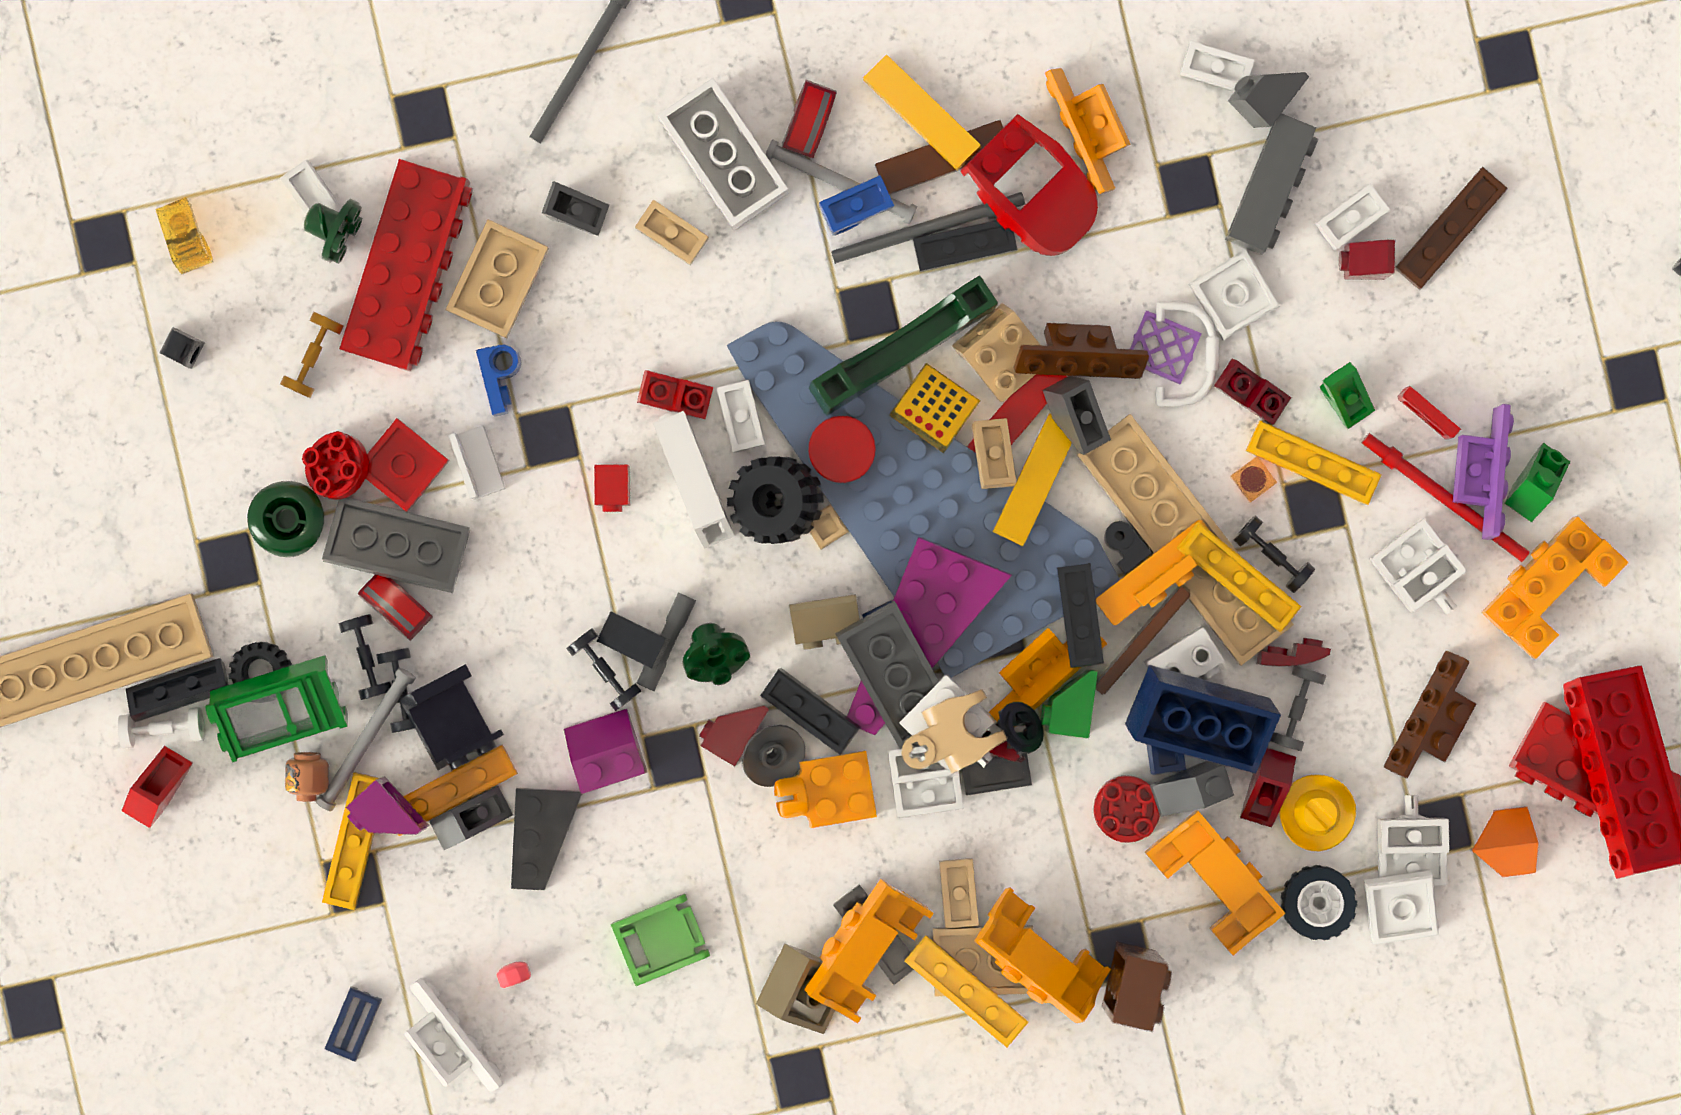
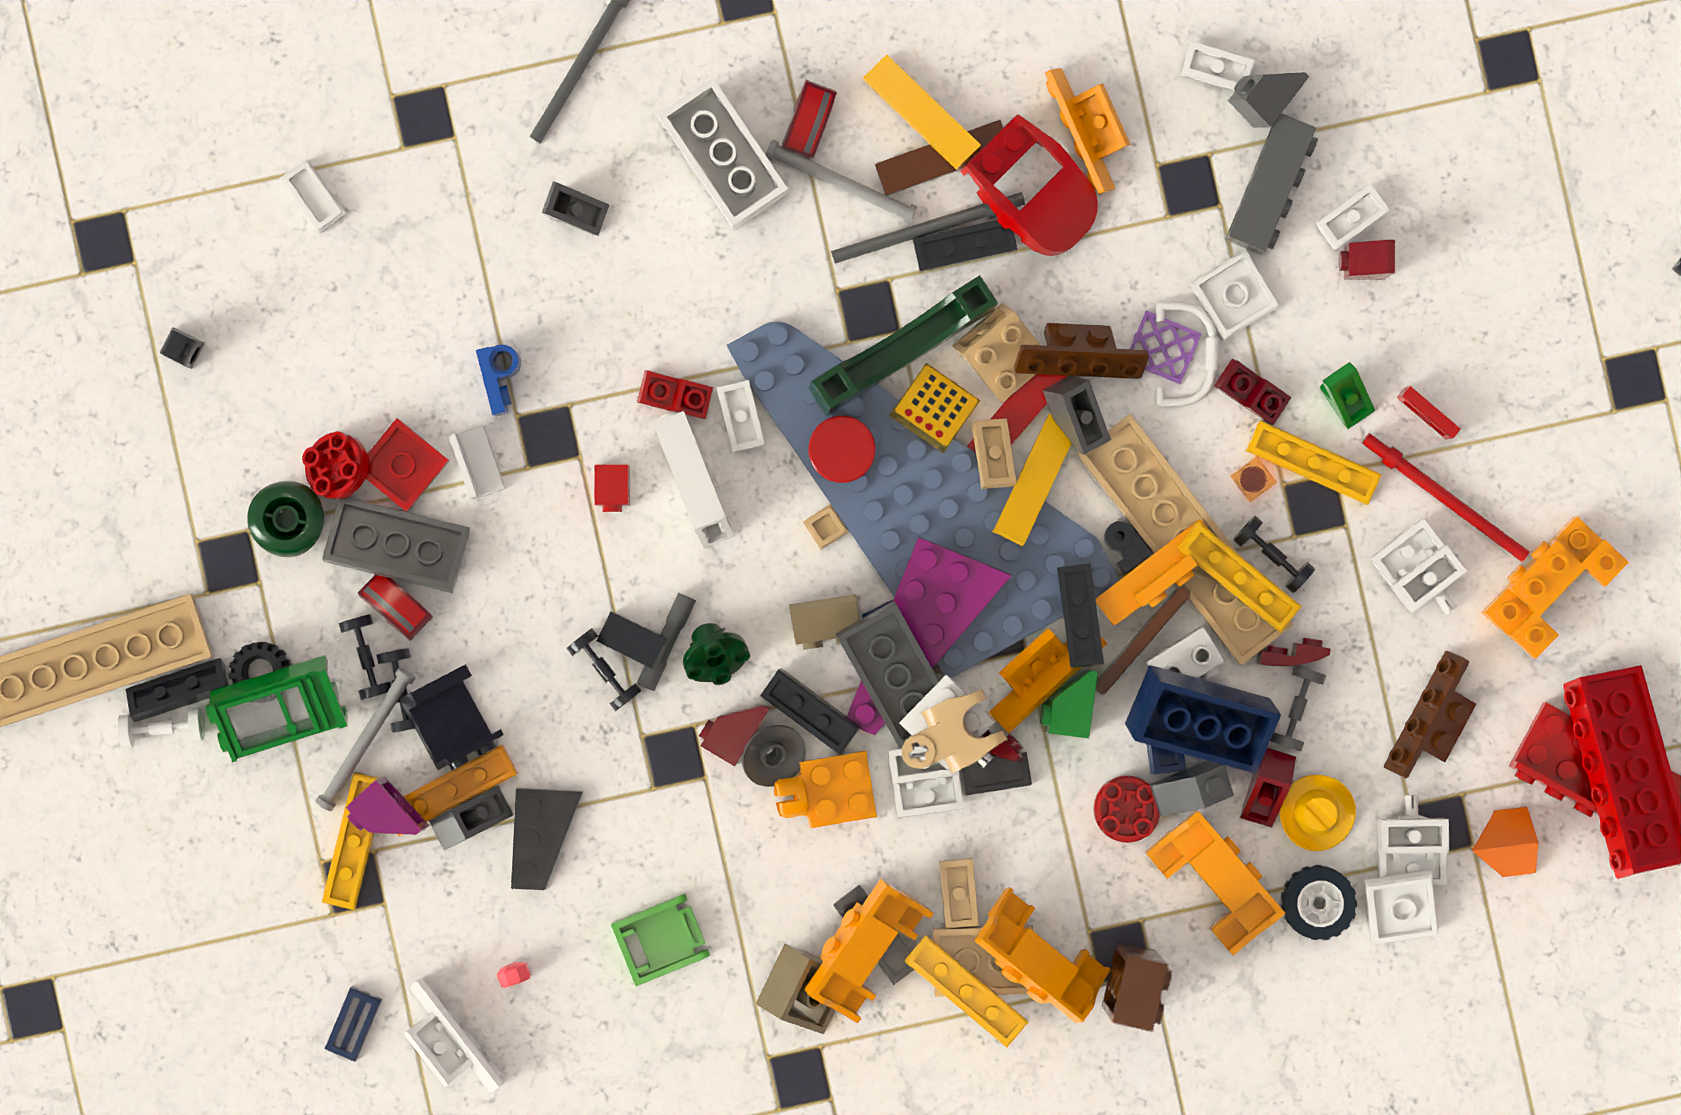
red slope [122,745,193,828] -> none
clear yellow plate [155,197,213,275] -> none
pearl gold wheel [280,312,344,398] -> none
nougat head [285,752,329,802] -> none
dark green plate [304,199,363,264] -> none
red bracket [339,159,473,372] -> none
tan plate [445,219,549,339] -> none
magenta slope [564,709,648,794] -> none
tan plate [635,200,709,266] -> none
black wheel [727,456,824,544] -> none
blue plate [819,175,894,236] -> none
black gear [995,702,1044,755] -> none
reddish brown tile [1395,167,1508,290] -> none
medium lavender bracket [1453,404,1514,540] -> none
green slope [1504,442,1571,523] -> none

